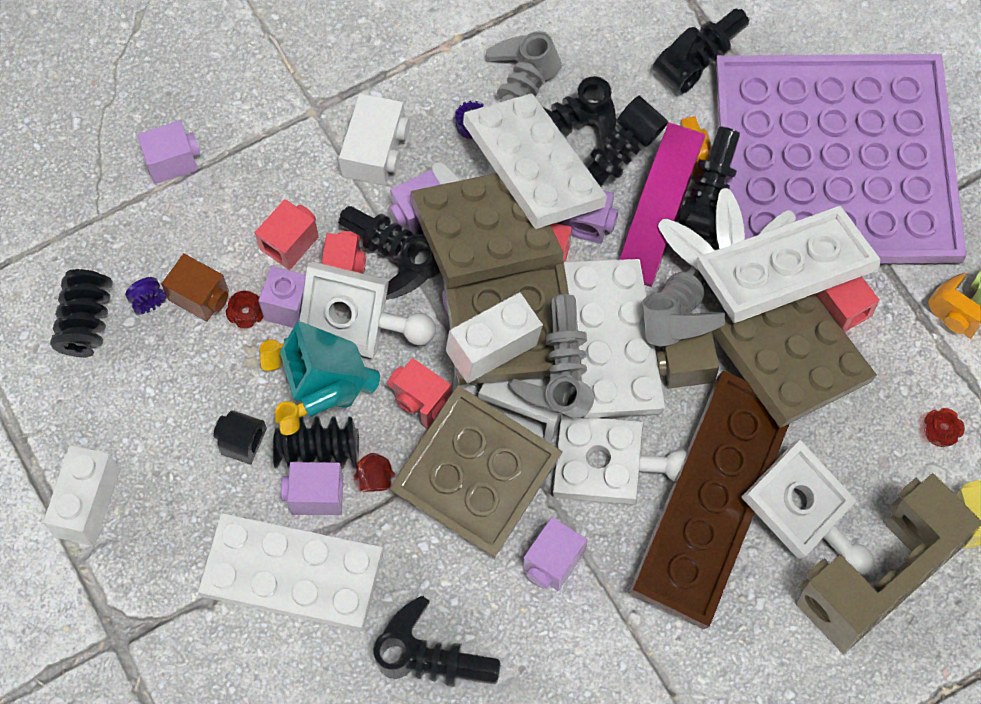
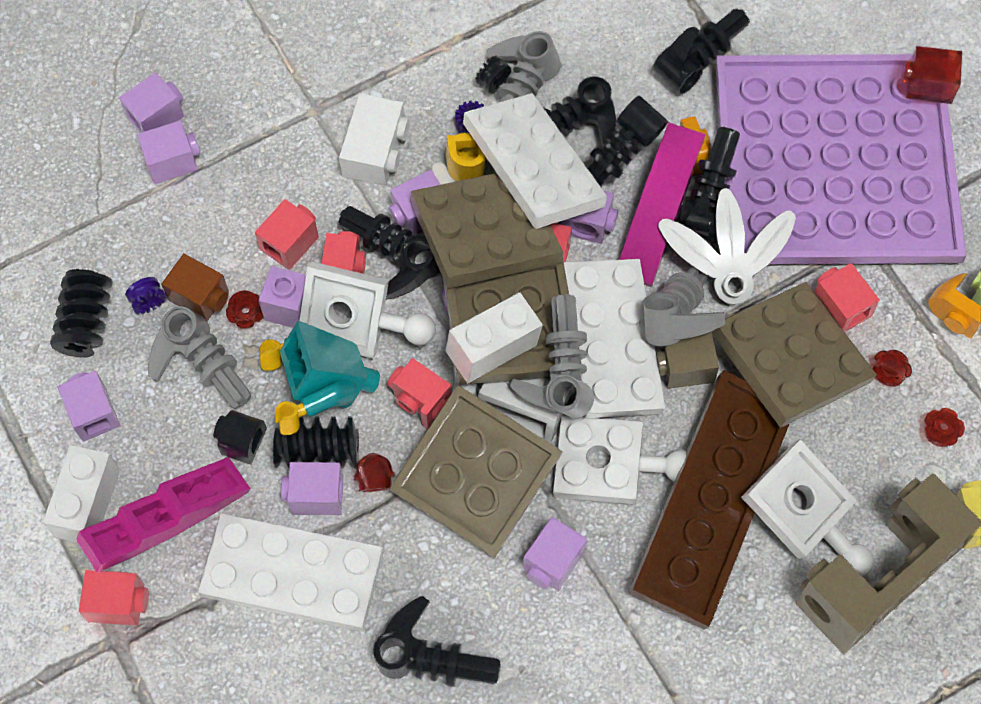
white plate [697,206,881,323] -> none
none -> lavender brick [57,370,121,442]
none -> dark pink slope [76,457,250,573]
none -> coral brick [79,570,149,626]
none -> lavender brick [119,72,185,133]
none -> light grey piece [148,306,251,409]
none -> yellow plate [445,133,486,181]
none -> black bush [475,56,512,94]
none -> clear red plate [872,350,912,387]
none -> clear red brick [901,46,962,104]

